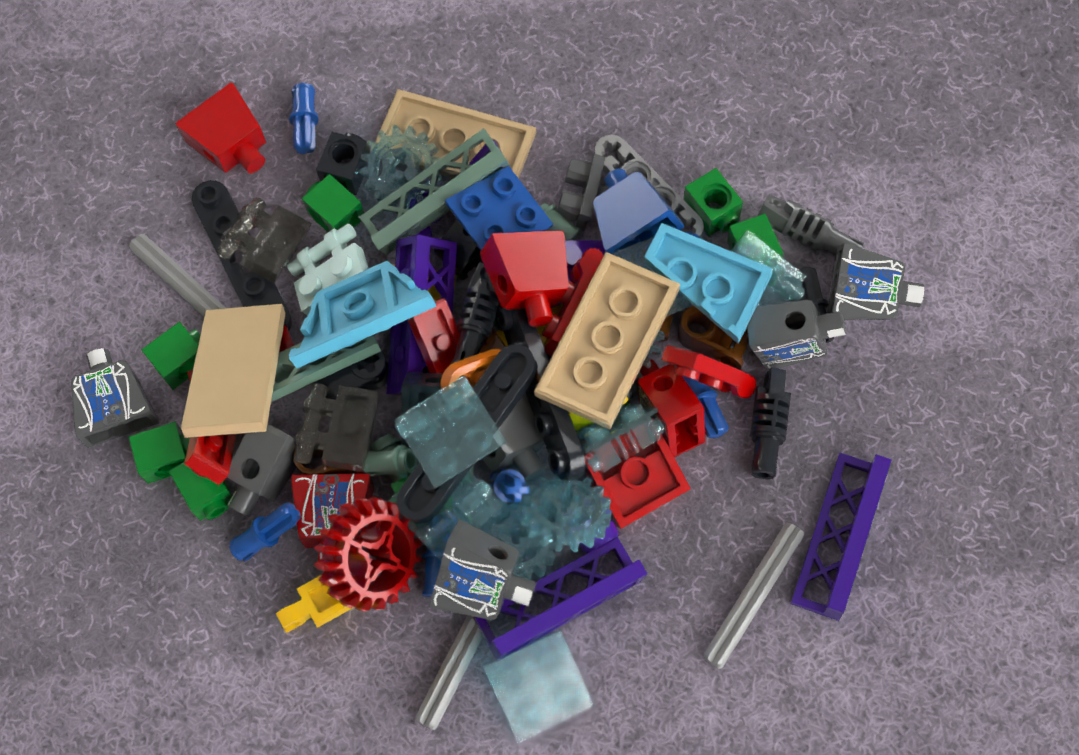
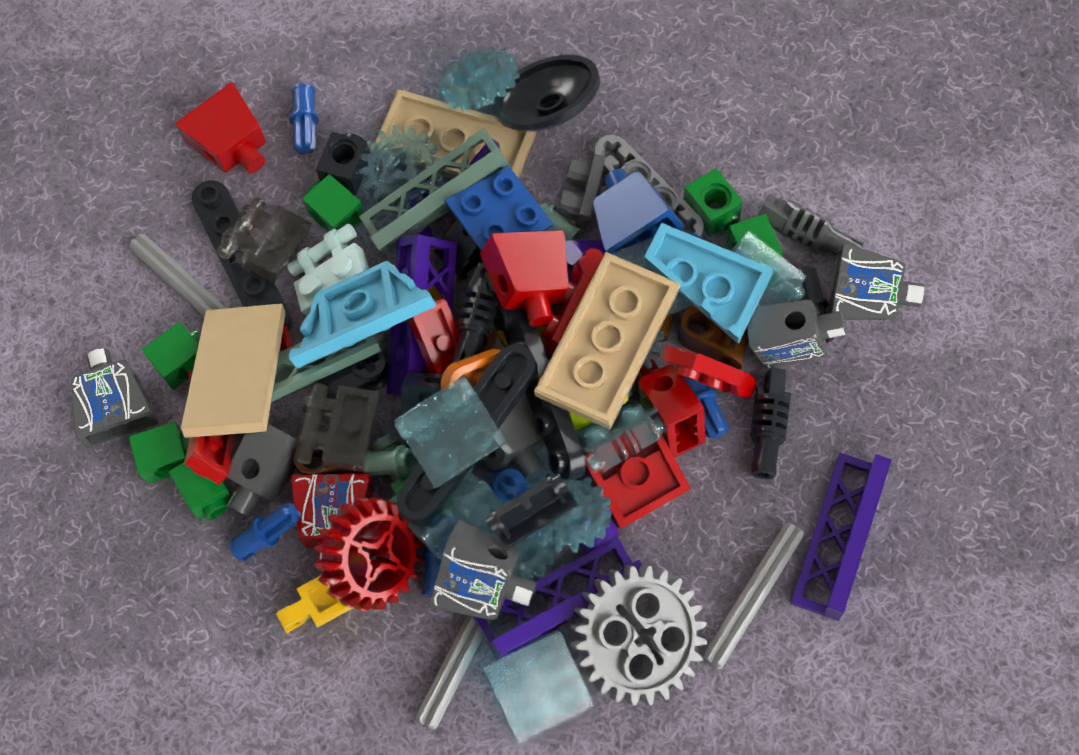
none -> clear light blue gear [439,47,520,111]
none -> black hinge [485,473,578,551]
none -> black dish [492,55,600,132]
none -> light grey gear [570,565,707,706]

